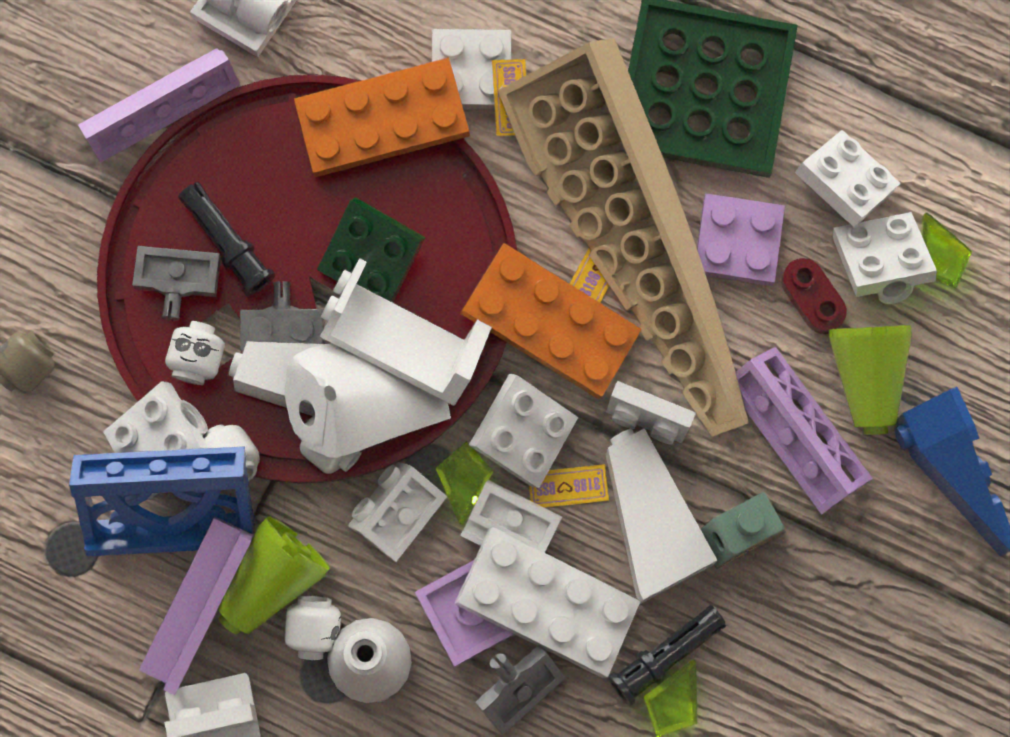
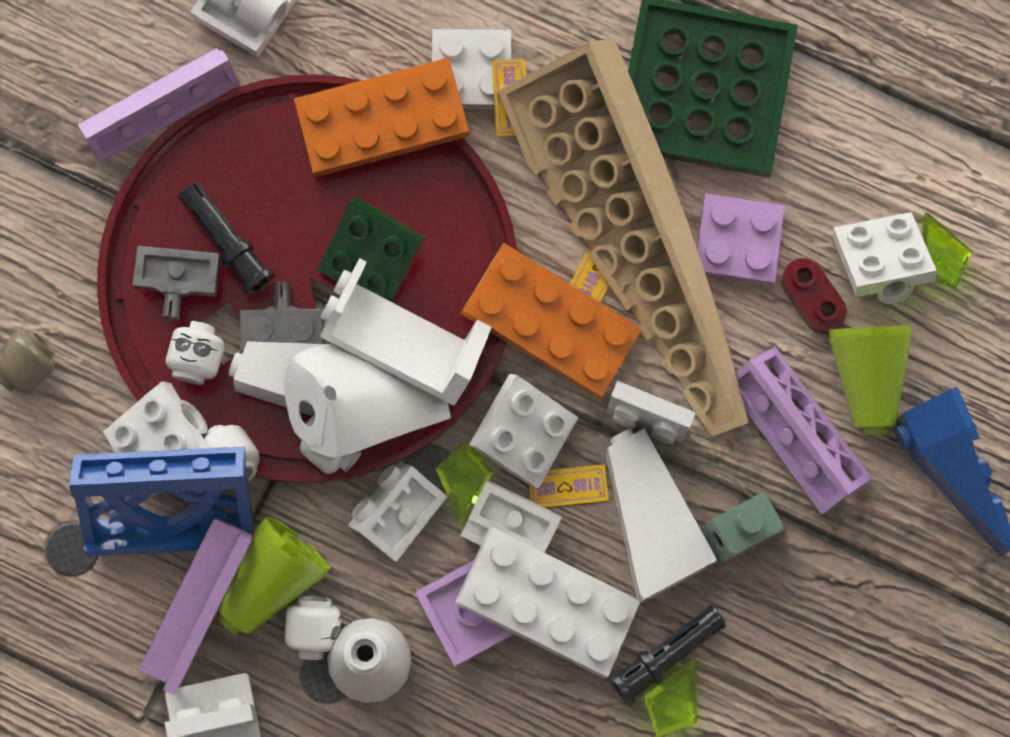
flat silver plate [475,645,565,734] -> none
white plate [795,130,901,227] -> none

